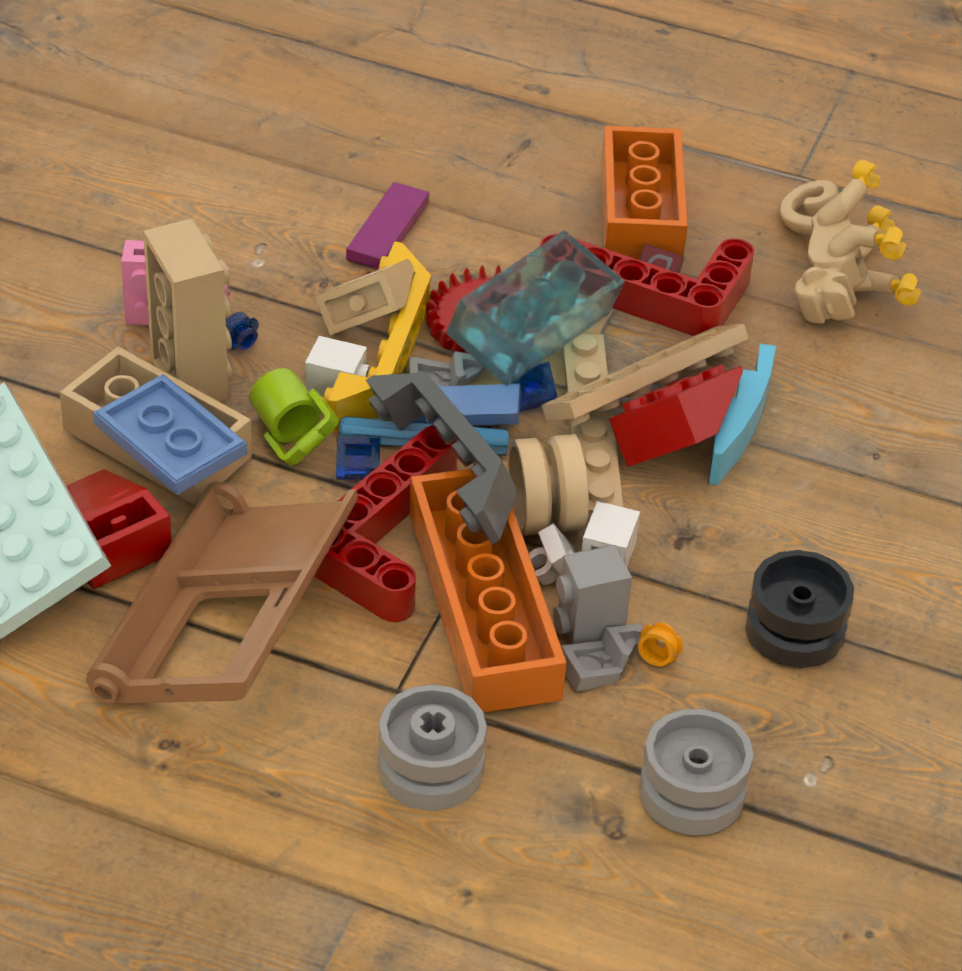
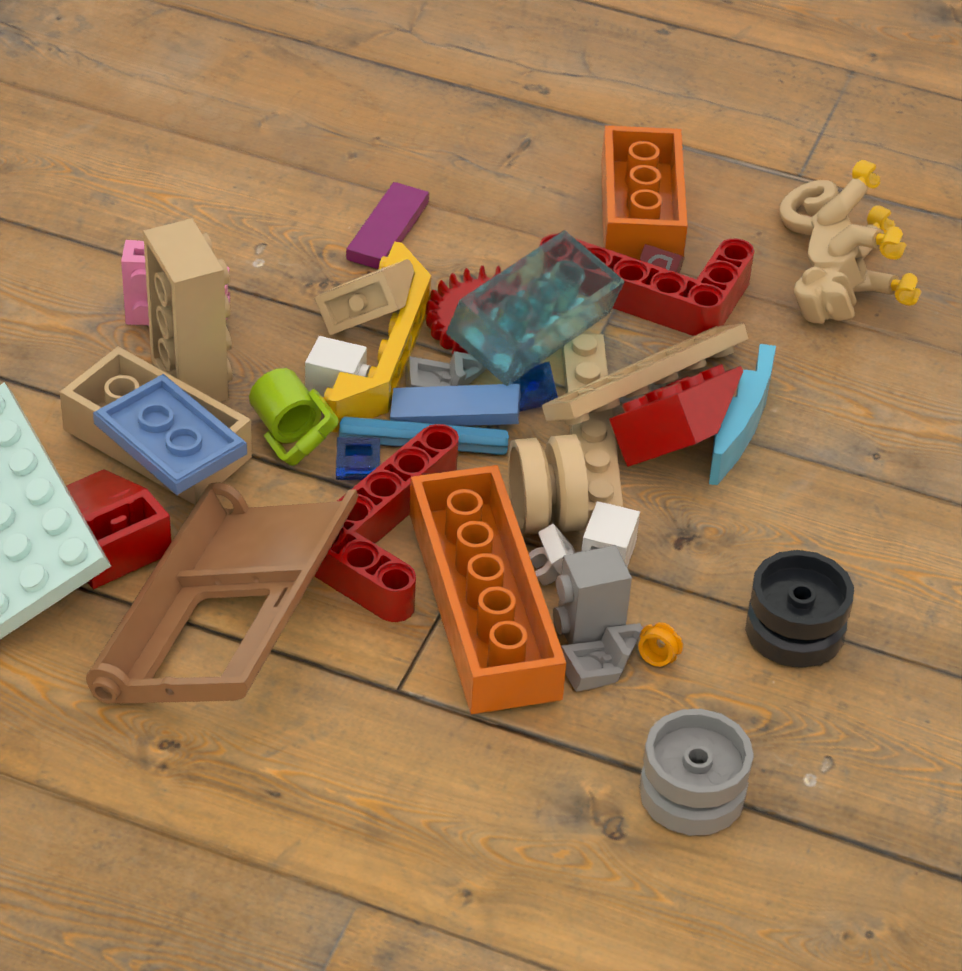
clear blue plate [226,312,259,350] -> none
dark grey slope [366,372,518,545] -> none
light grey wheel [378,684,487,811] -> none

